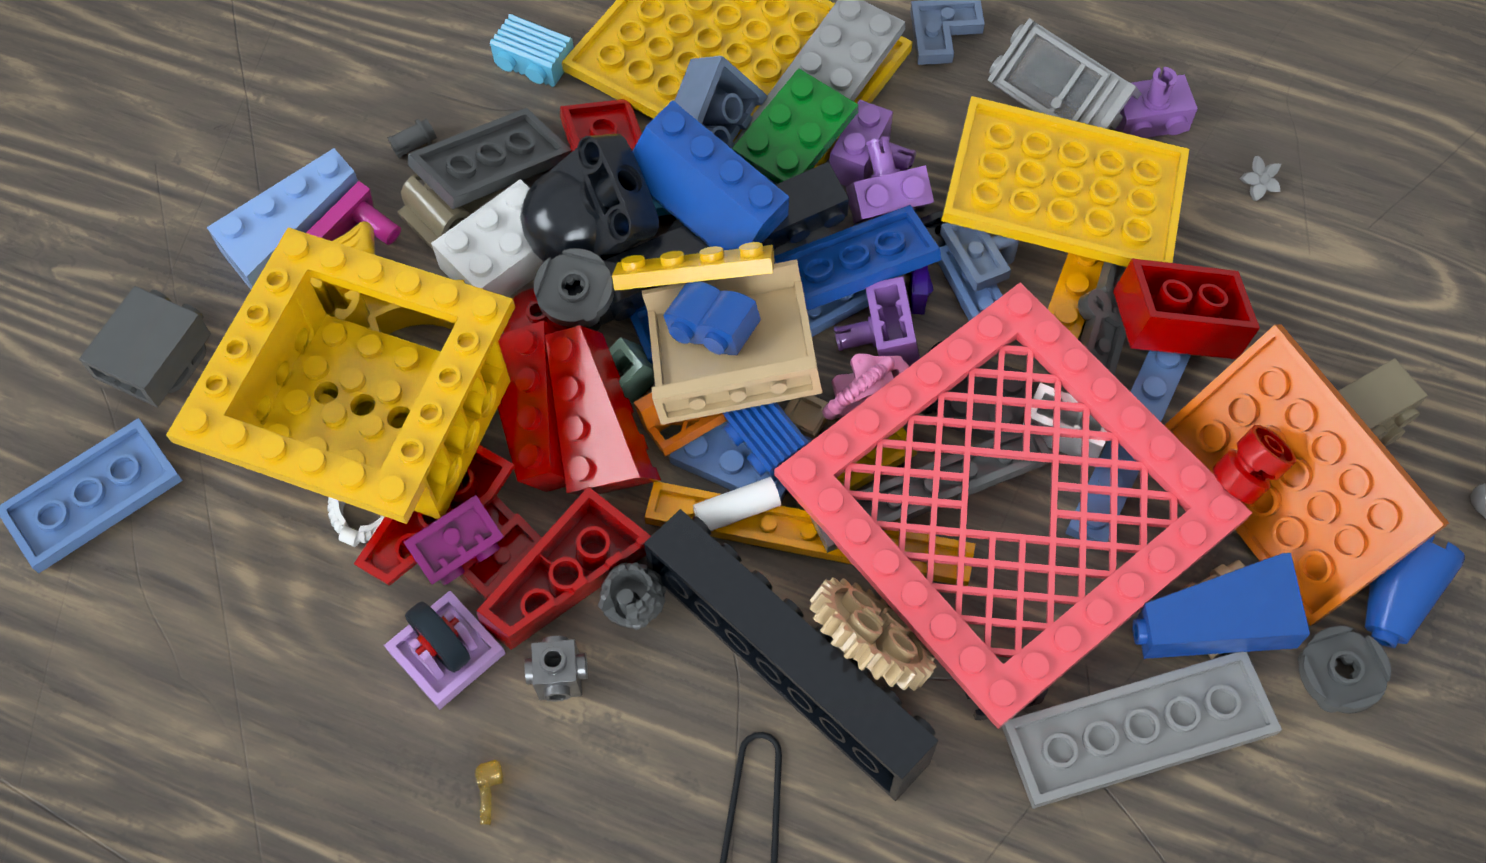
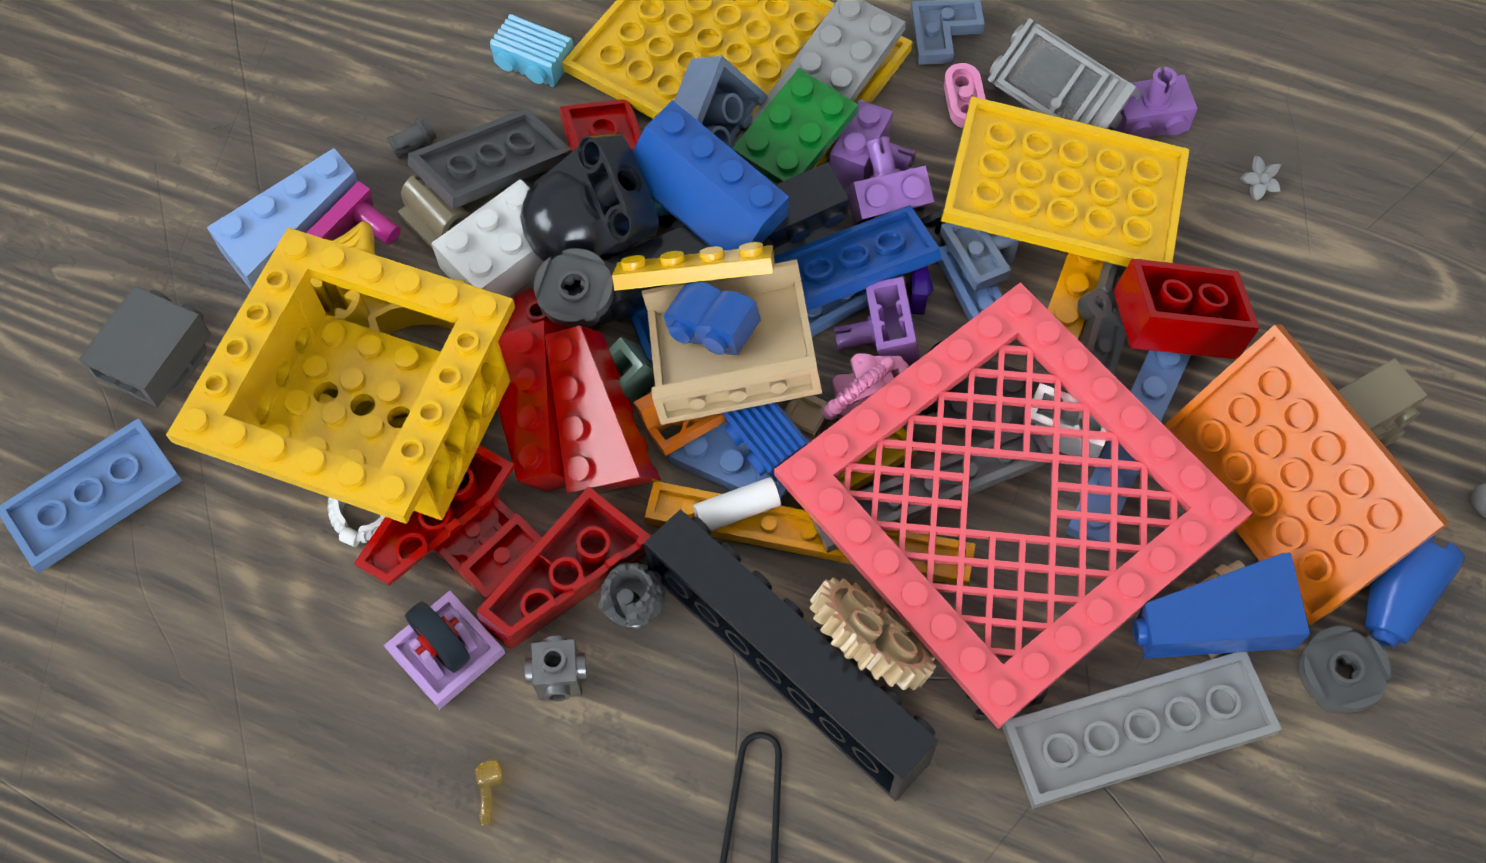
magenta bracket [403,495,504,586] -> none
red wheel [1213,425,1296,504] -> none
none -> bright pink plate [944,63,986,128]

